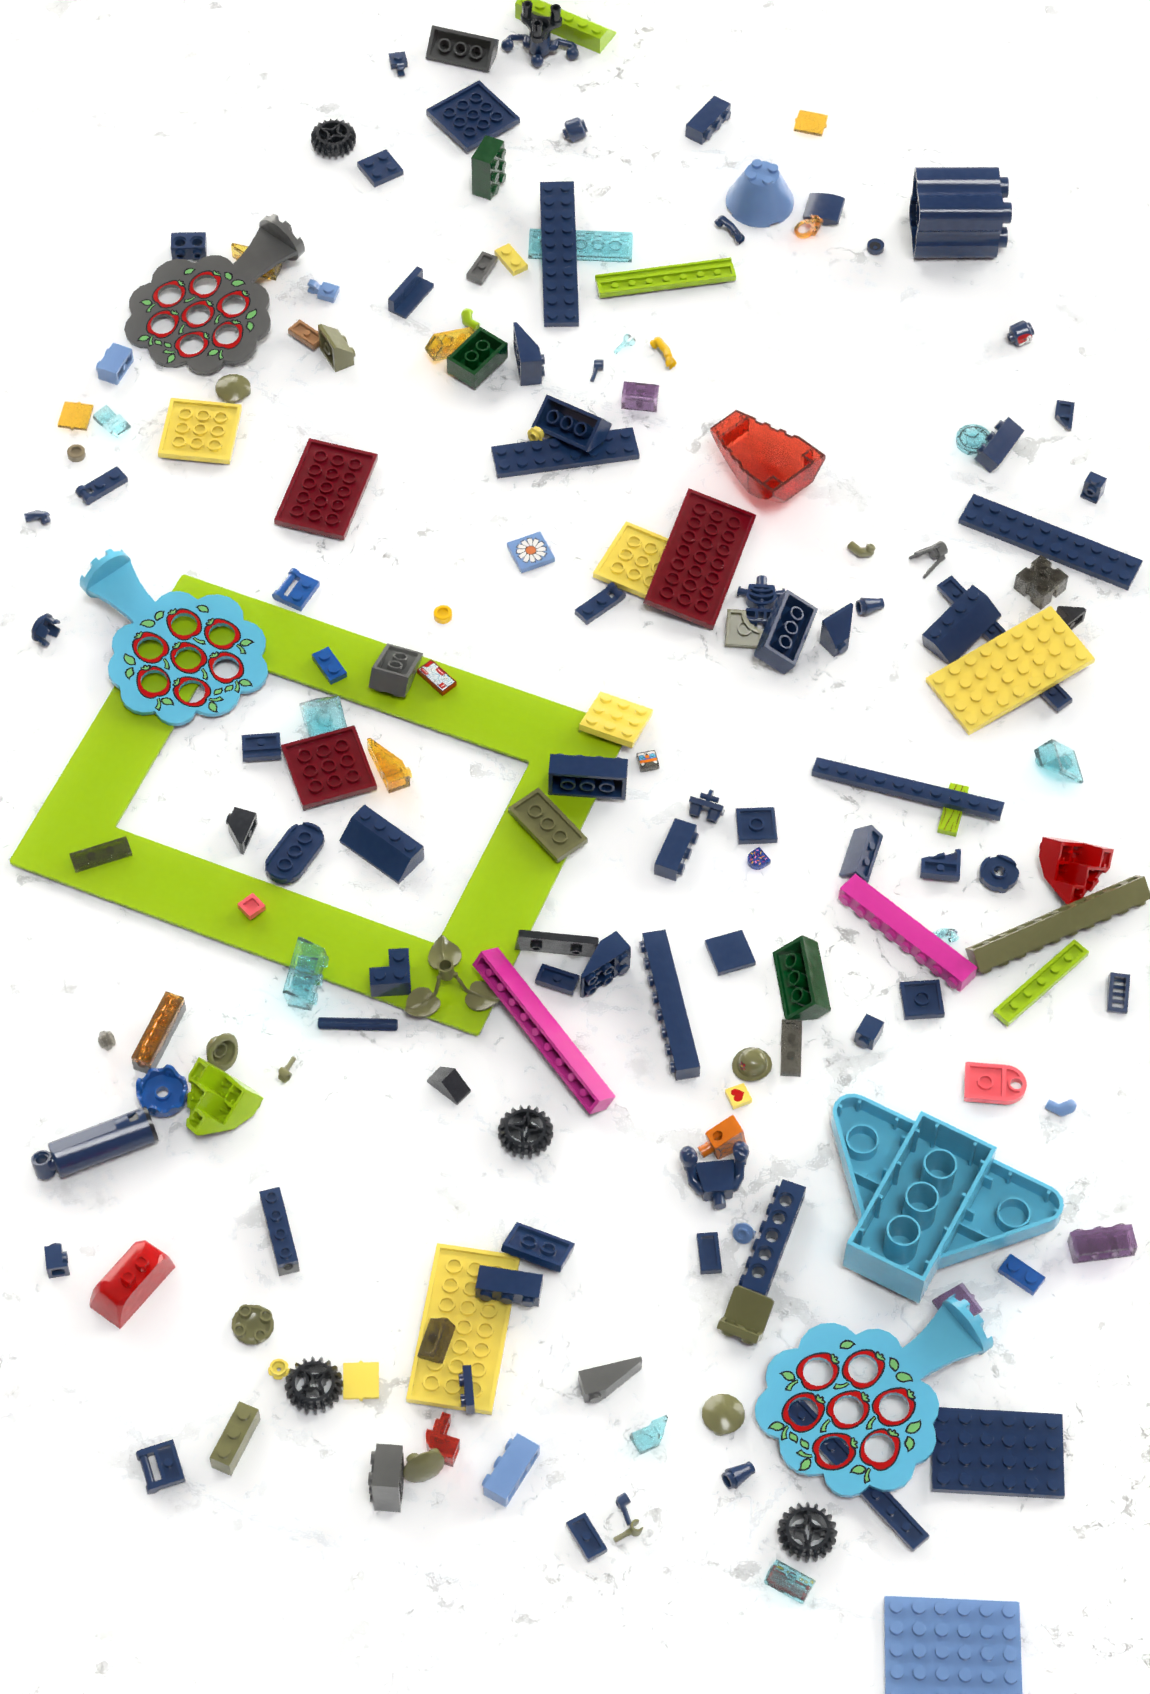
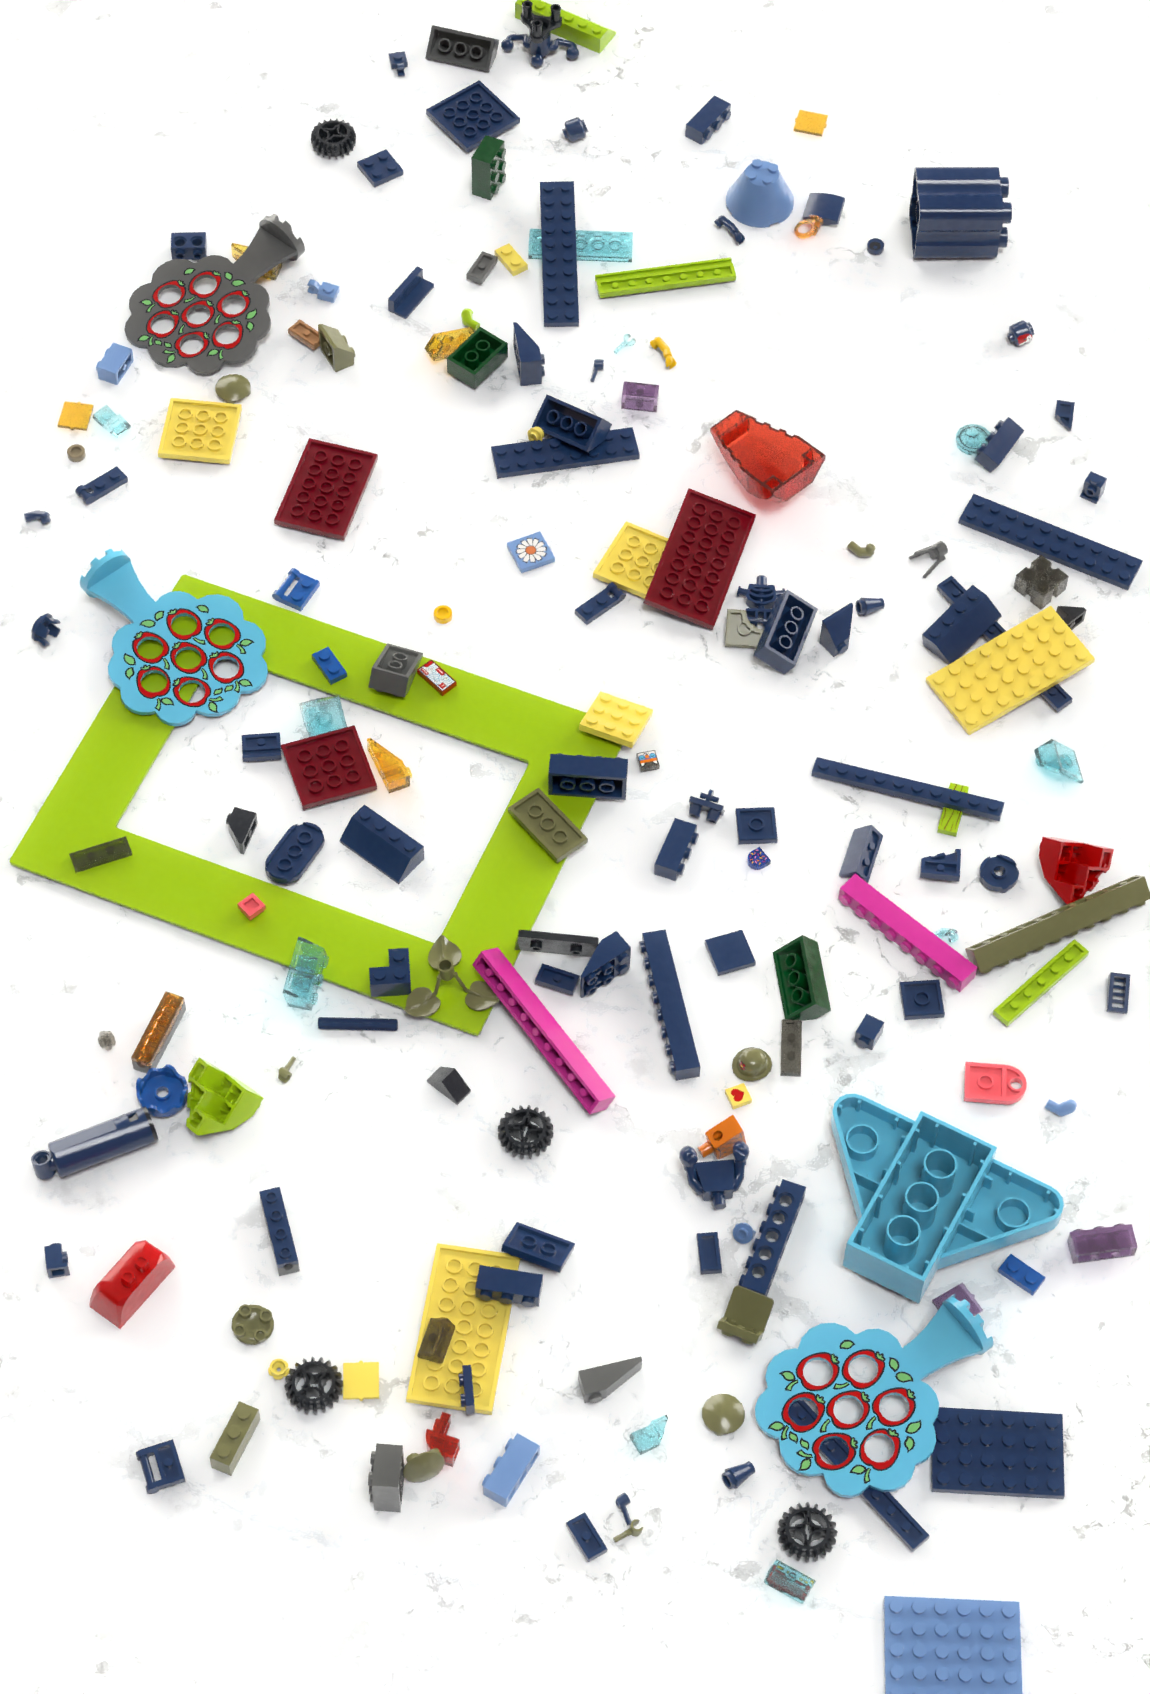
olive hat [206,1033,238,1071] -> none

